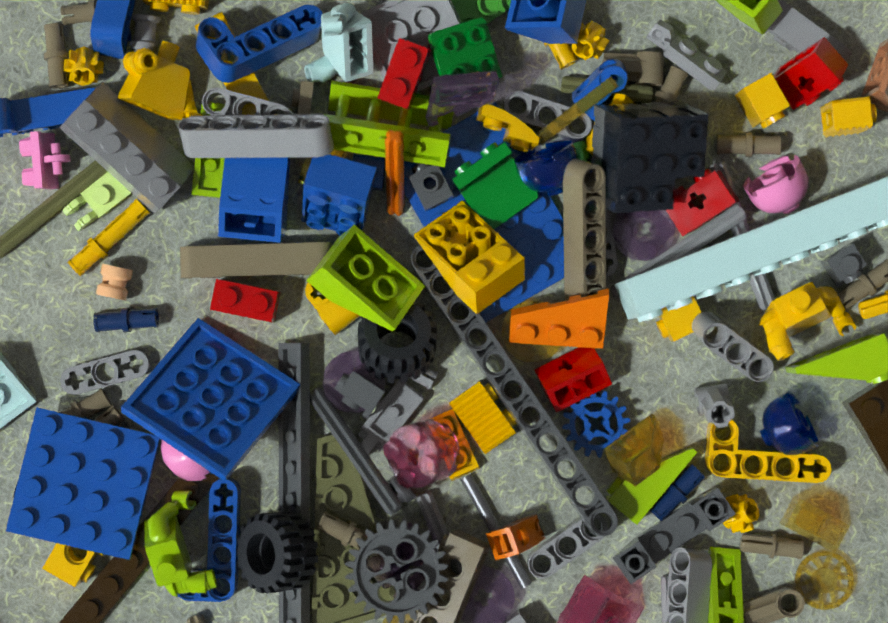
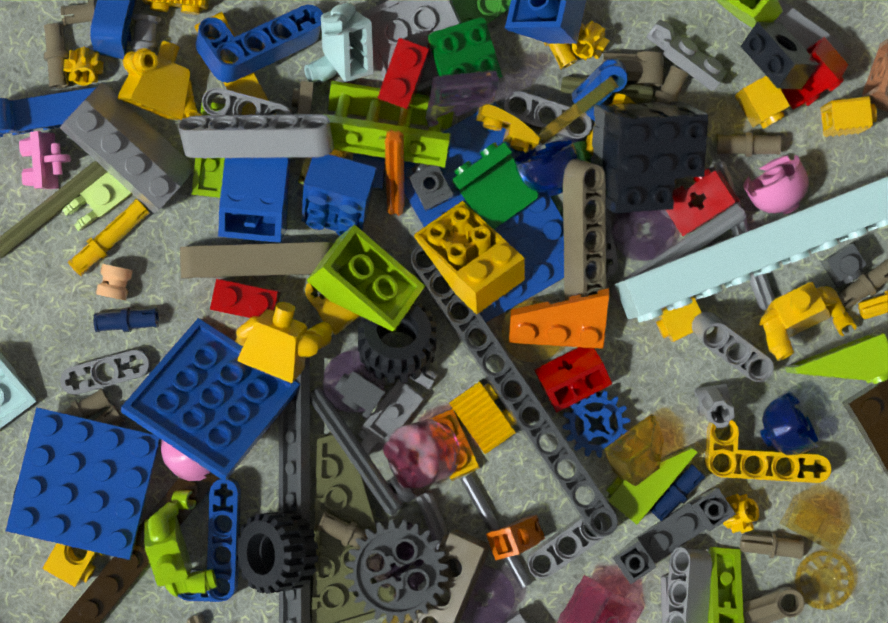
none -> yellow torso [235,302,333,383]
none -> black brick [740,22,819,89]

